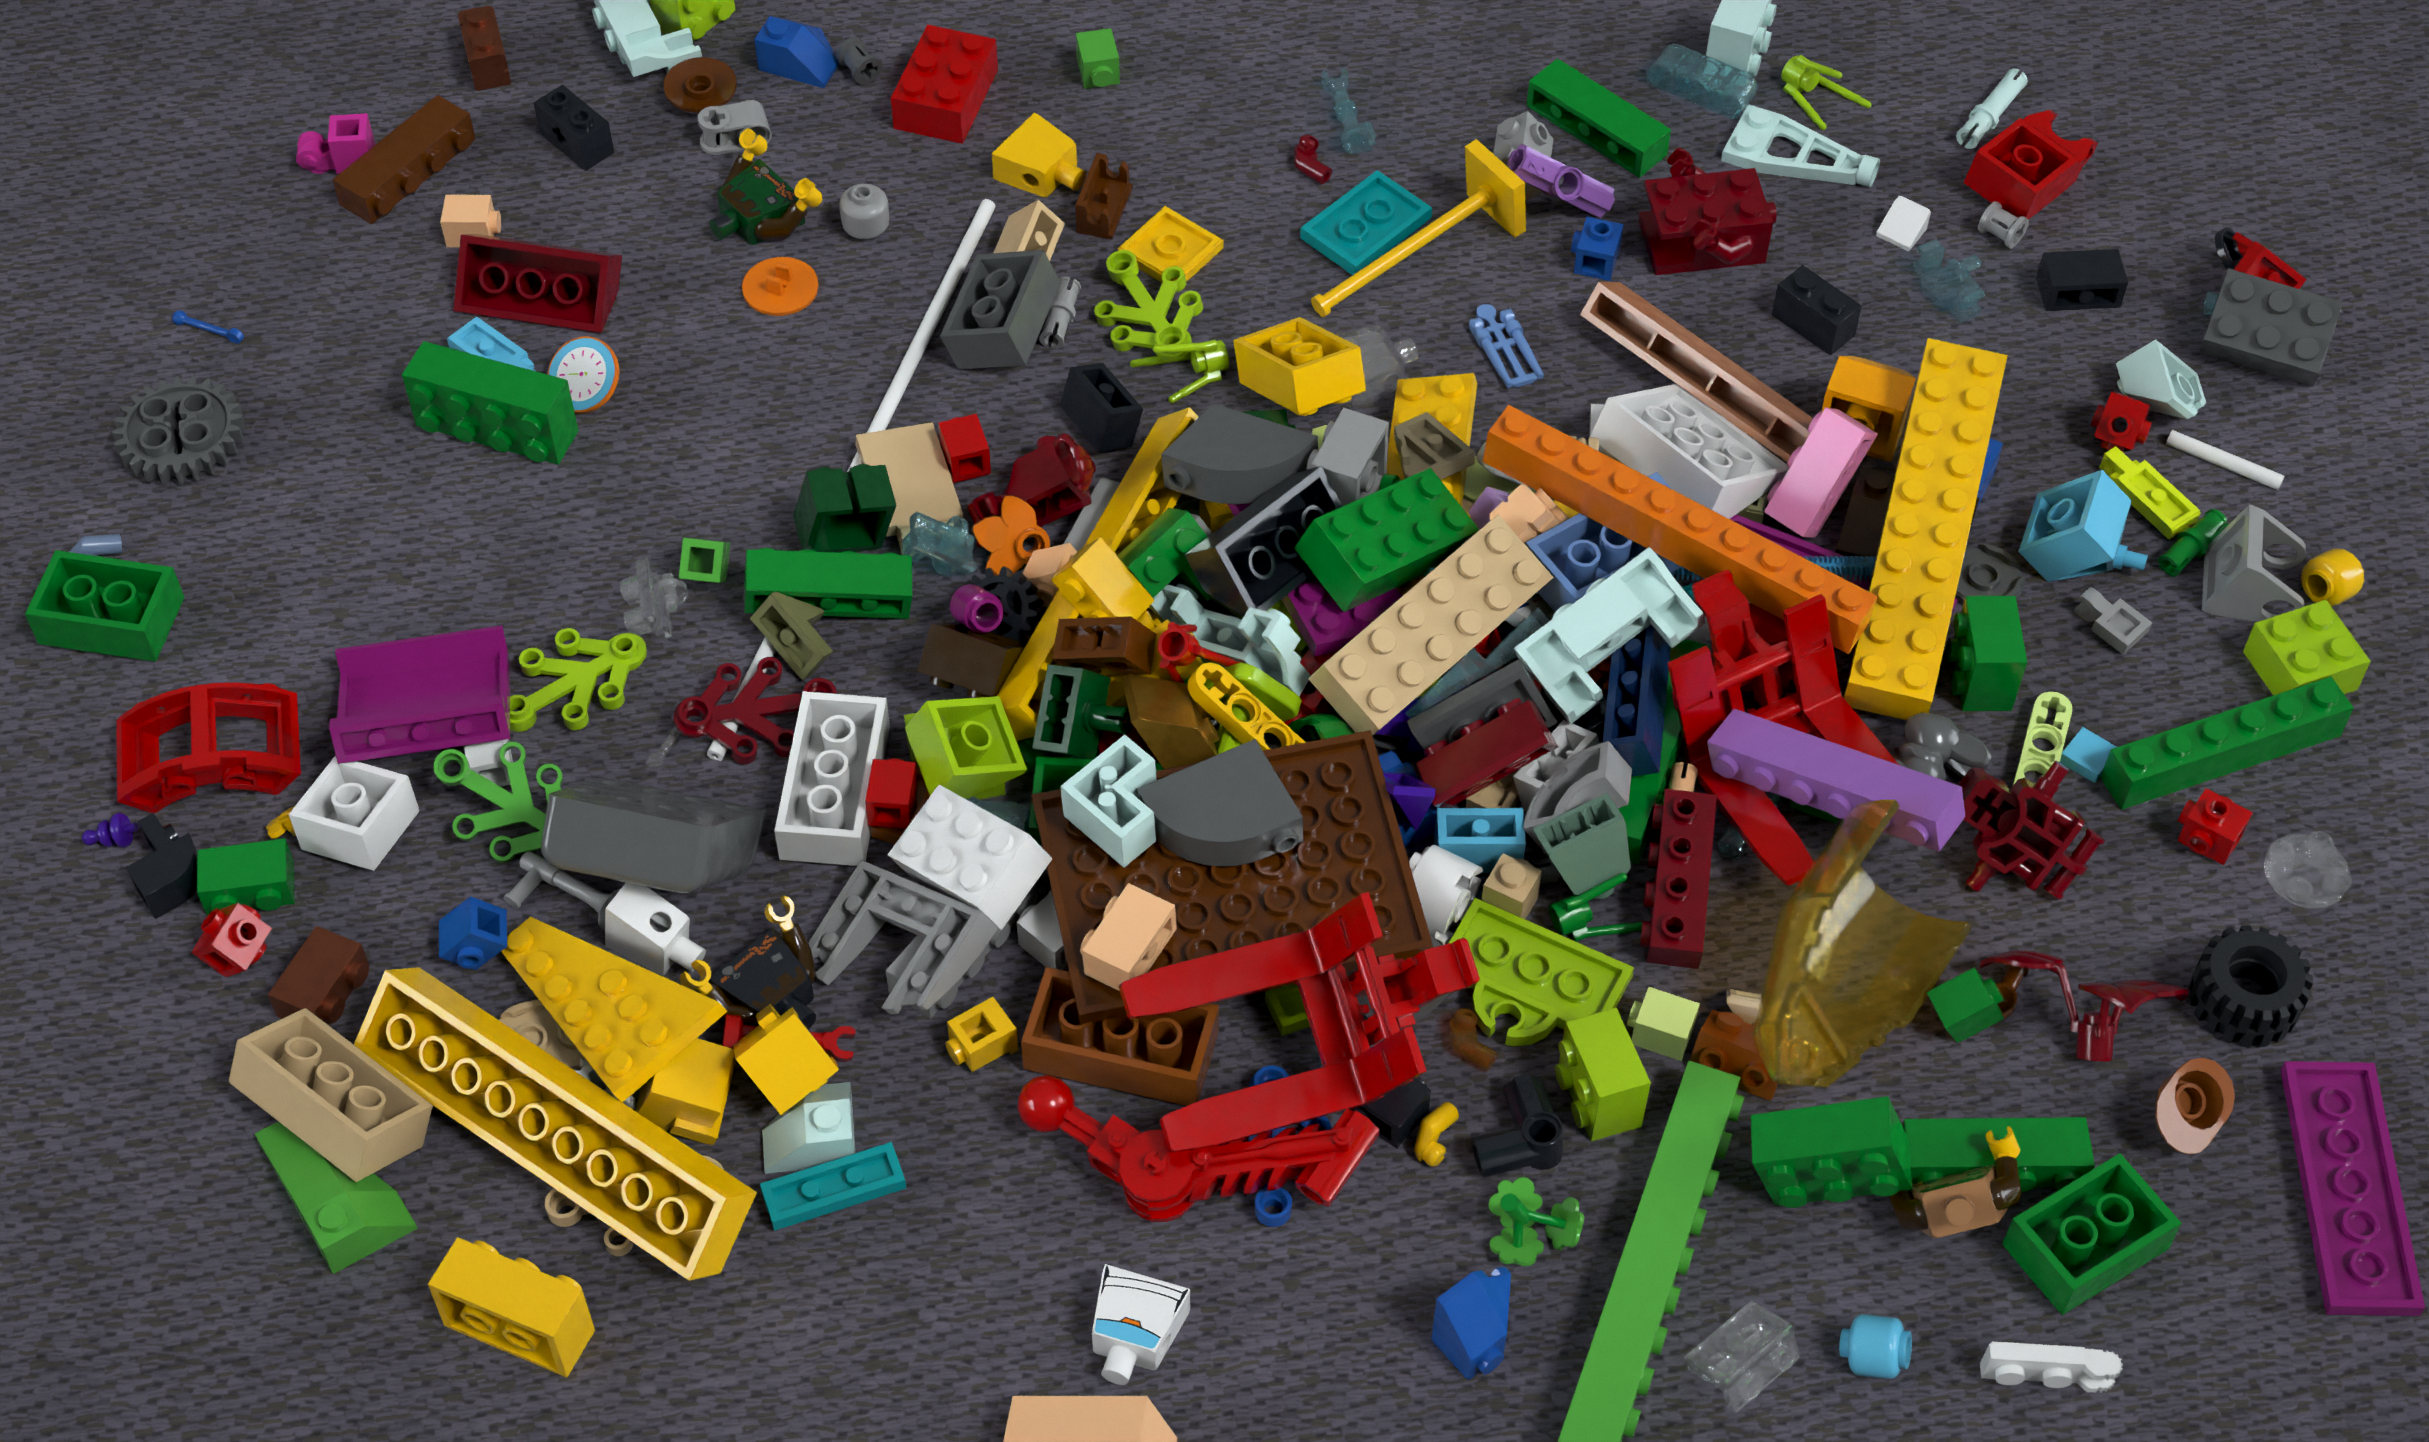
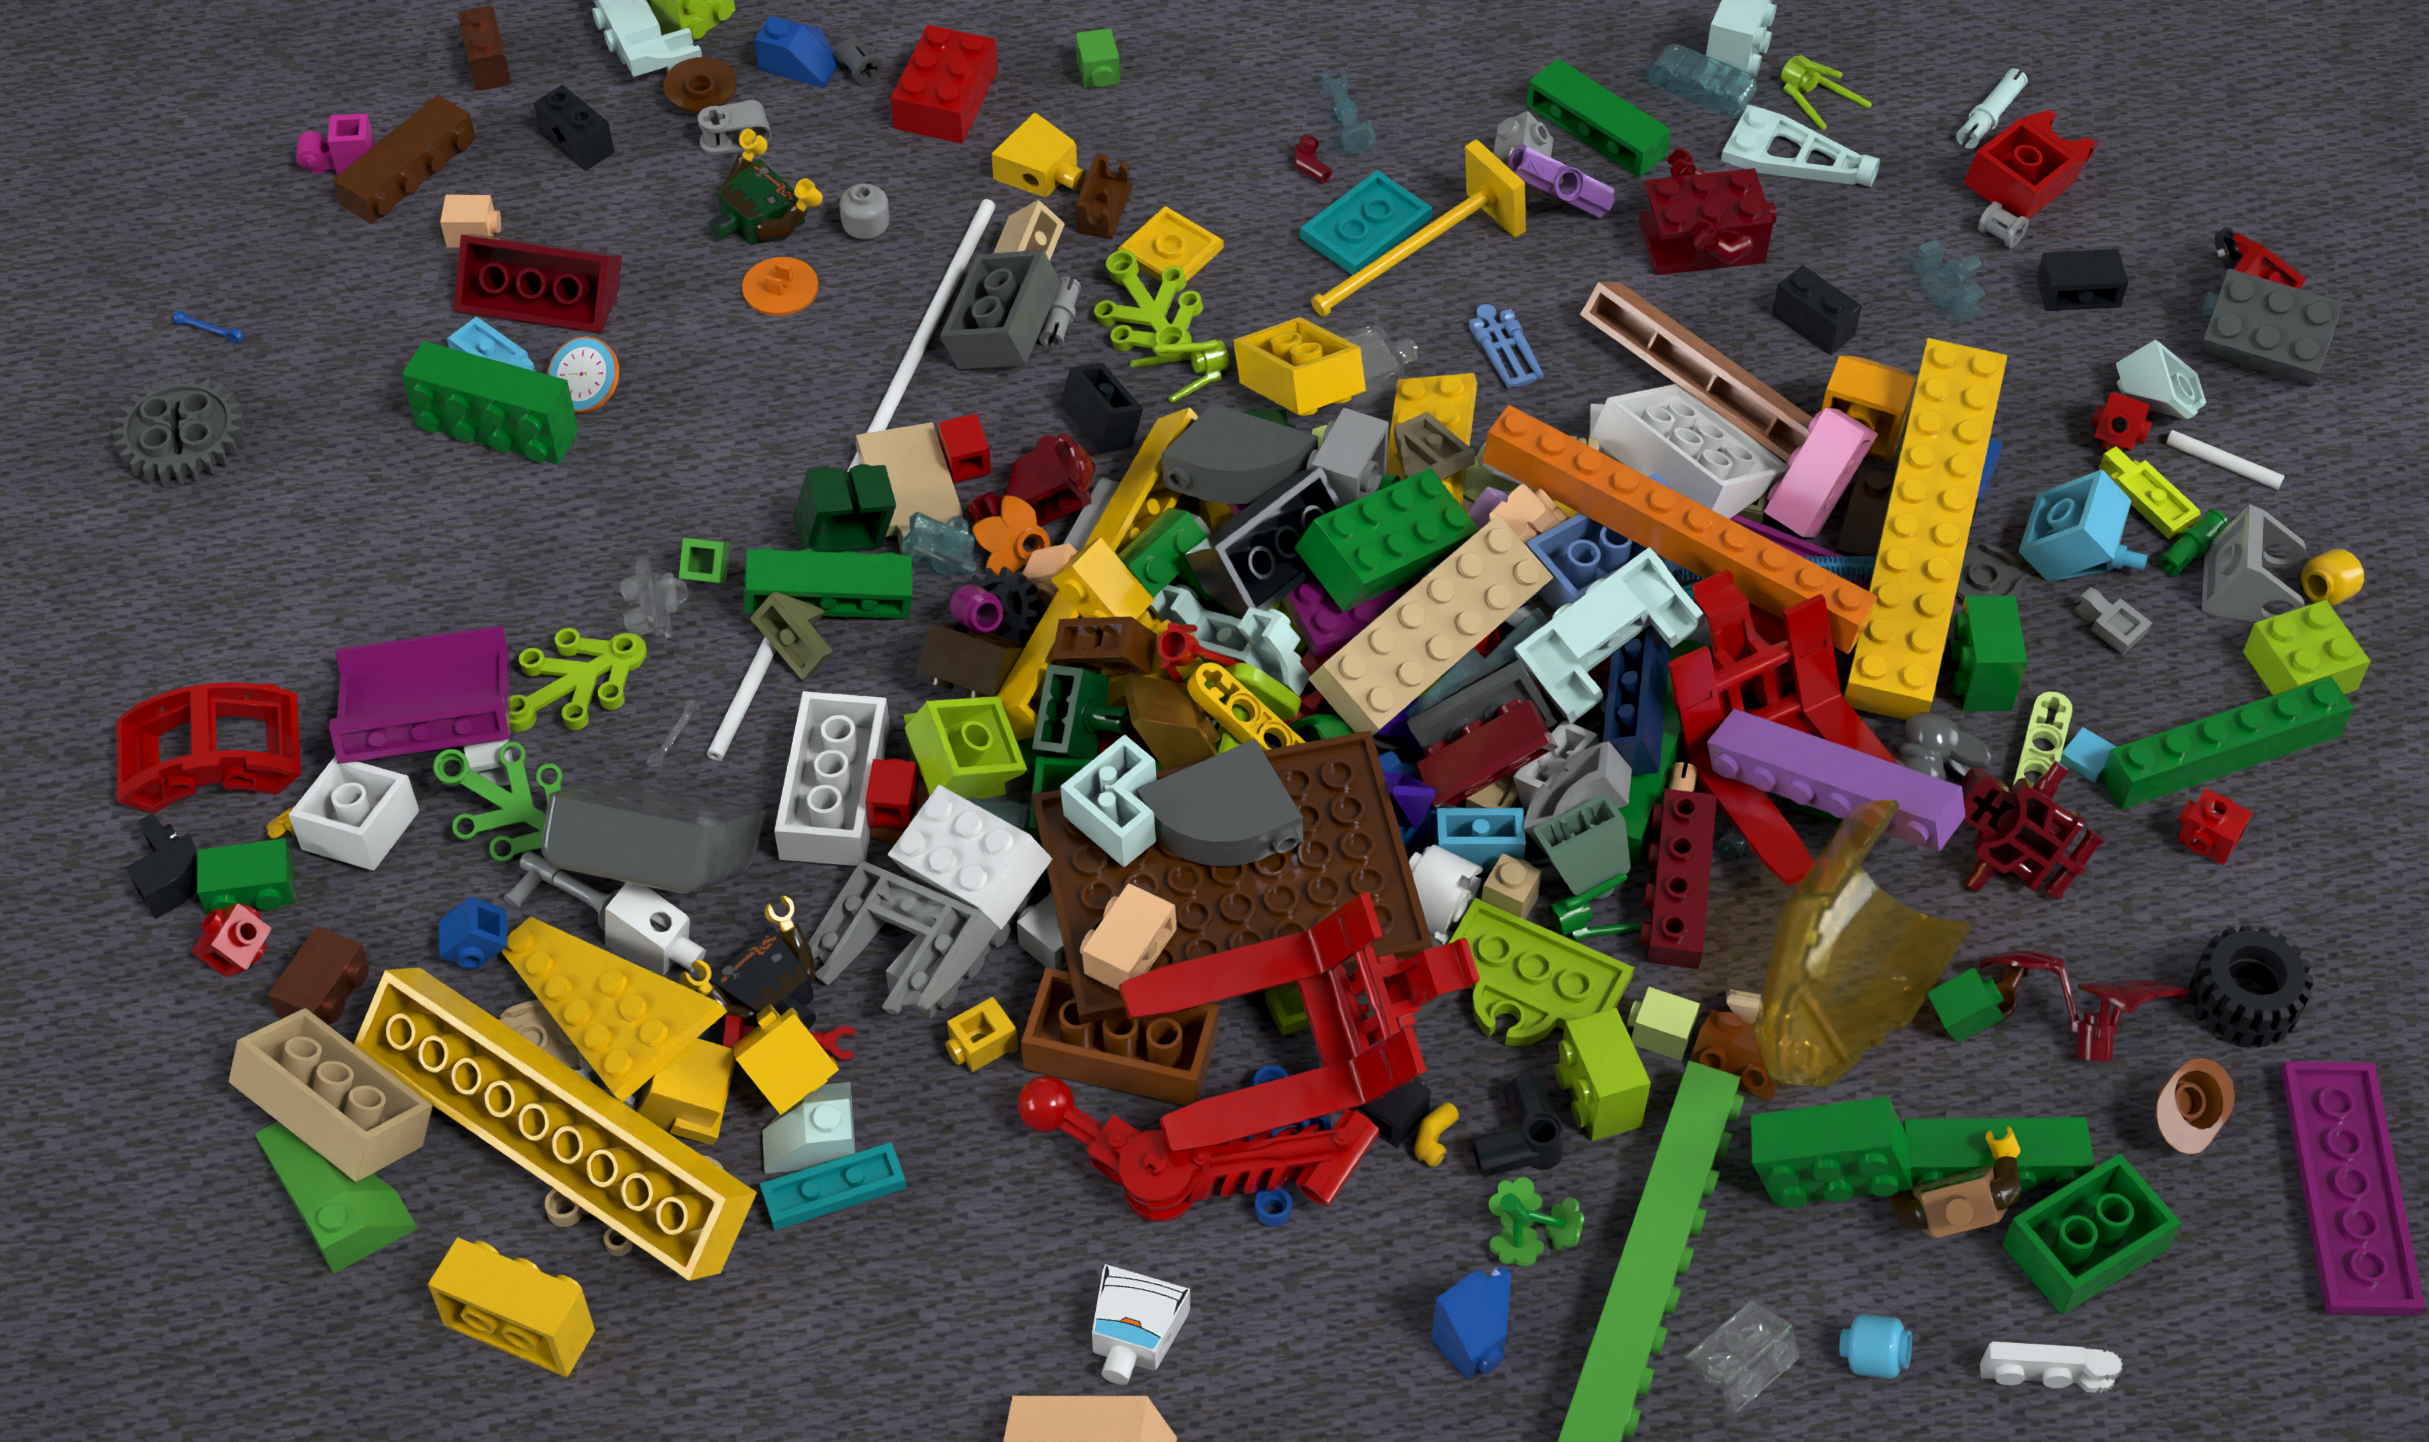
green brick [25,550,185,662] -> none
sand blue arm [69,534,122,556] -> none
dark purple hair [82,812,138,848] -> none
dark red plant [674,657,837,764] -> none
clear orange arm [1448,1008,1498,1072] -> none
blue brick [1571,217,1624,281] -> none
white slope [1876,196,1931,252] -> none
clear dish [2264,831,2352,909] -> none

